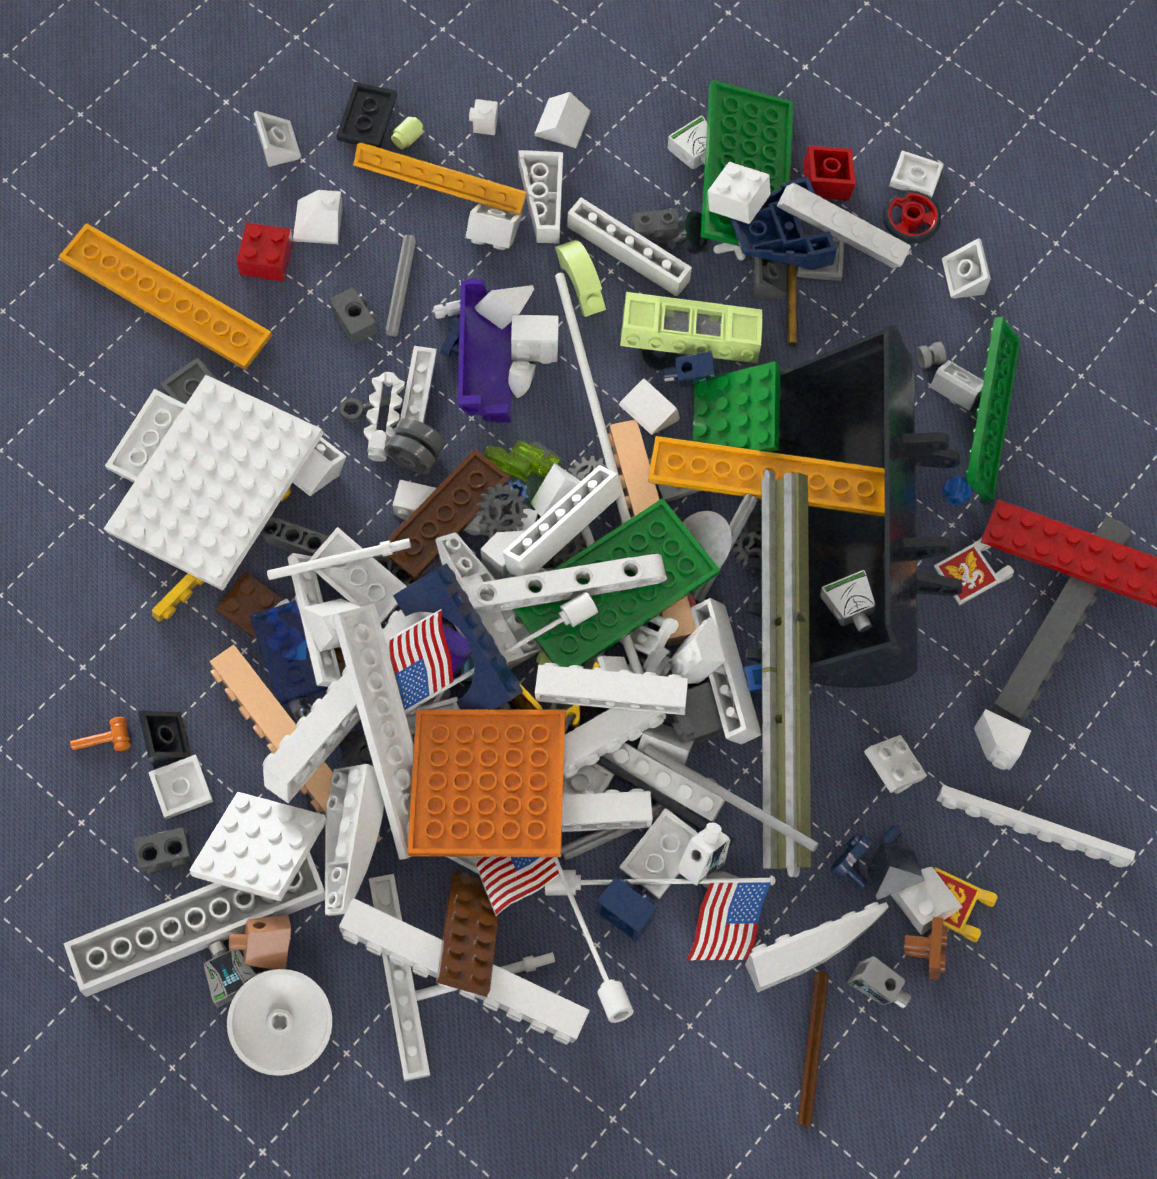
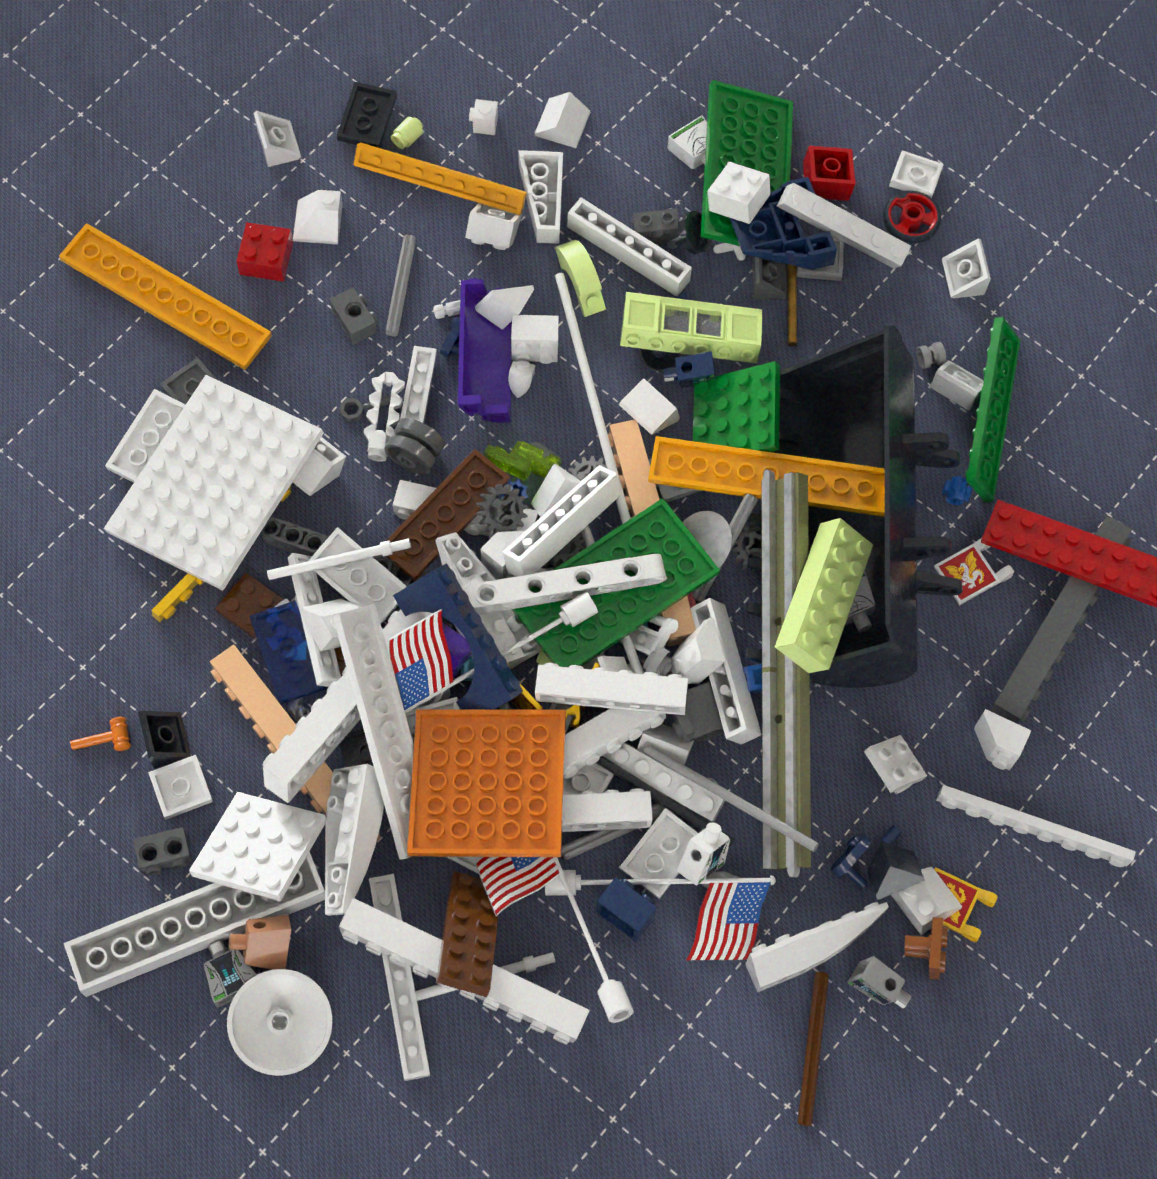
none -> yellowish green brick [775,518,873,673]

